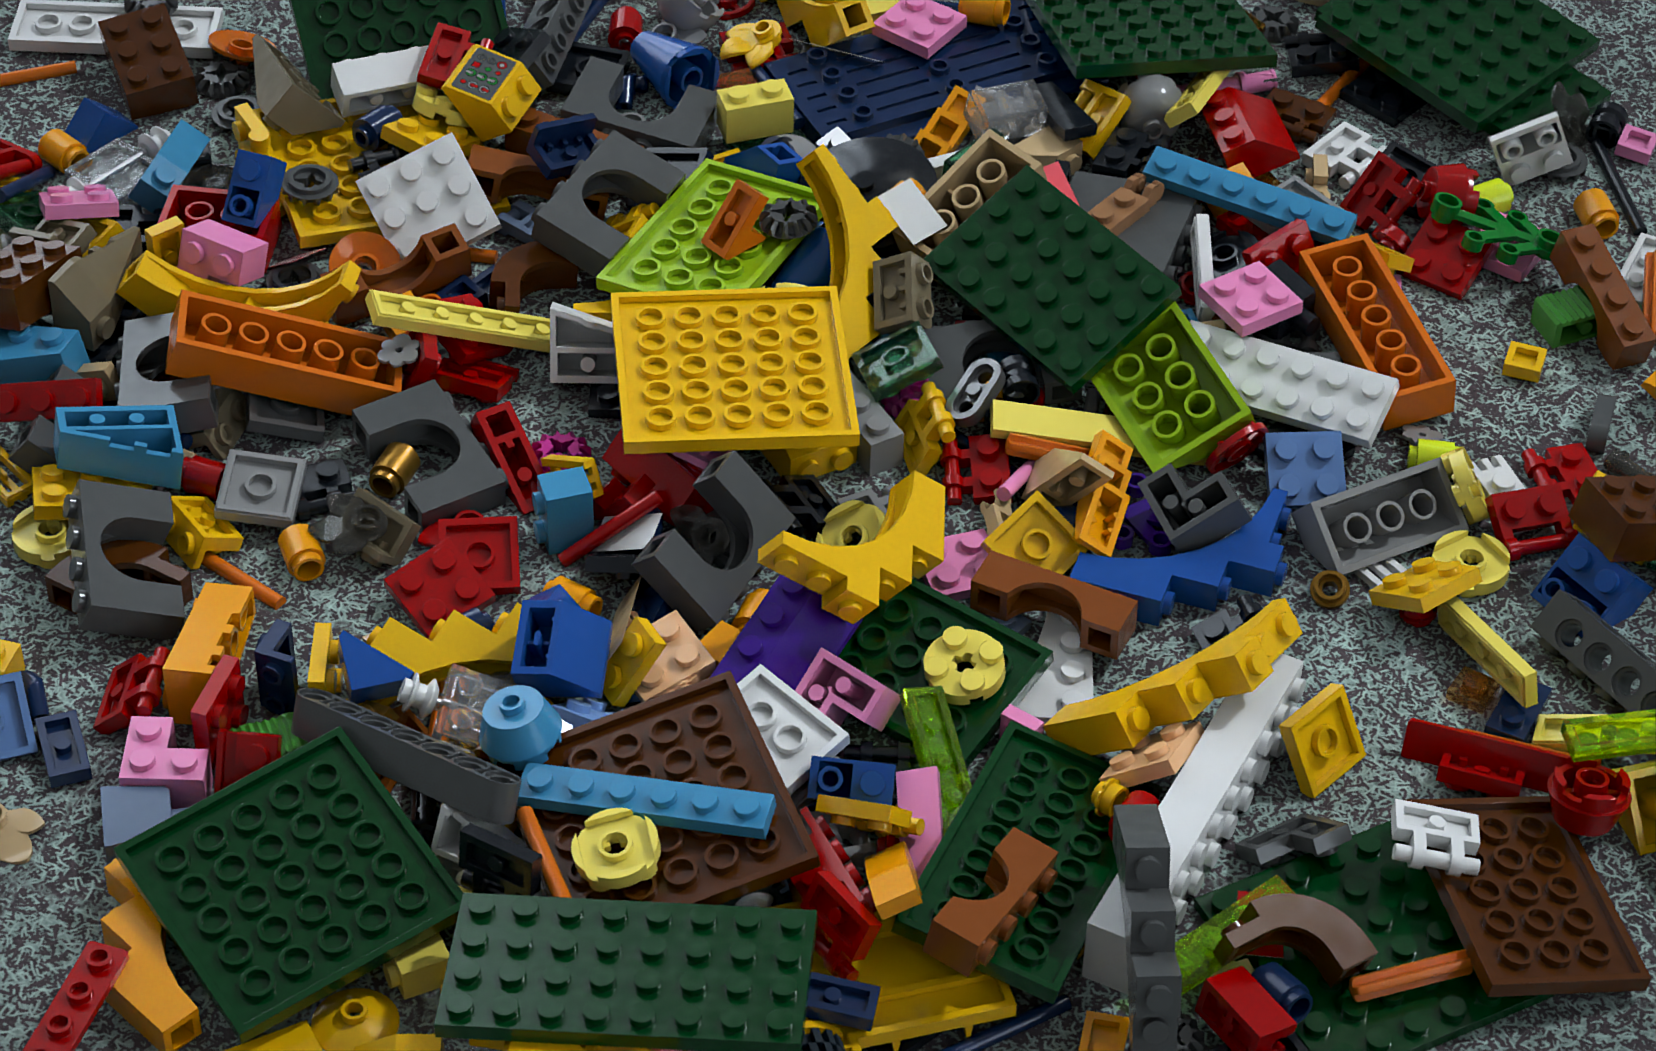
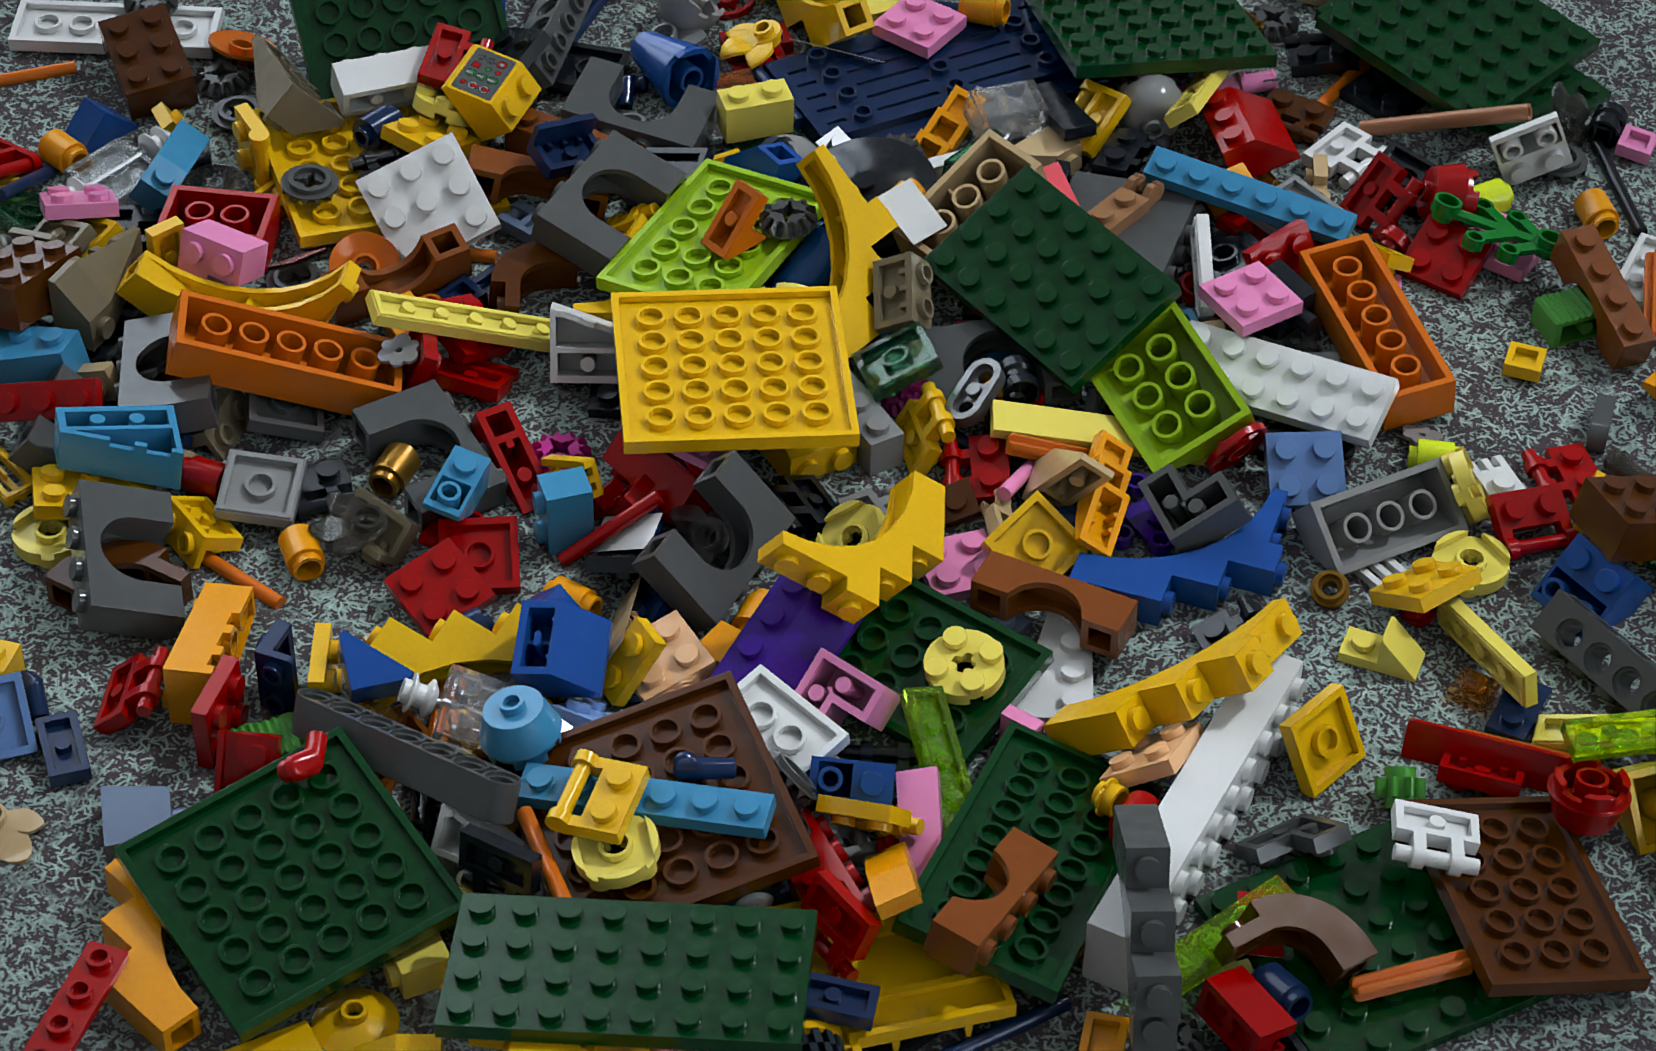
bright pink brick [118,716,213,809] -> none
blue slope [221,149,287,229] -> none
red brick [608,6,643,51] -> none
none -> yellow plate [151,101,189,133]
none -> red arm [277,730,328,783]
none -> dark azure slope [422,445,491,522]
none -> yellow plate [545,749,650,845]
none -> dark blue arm [673,751,736,782]
none -> dark grey gear [769,750,817,807]
none -> reddish brown plate [945,477,983,528]
none -> light yellow slope [1337,616,1426,683]
none -> nougat piece [1359,103,1532,136]
none -> bright green gear [1374,766,1426,810]

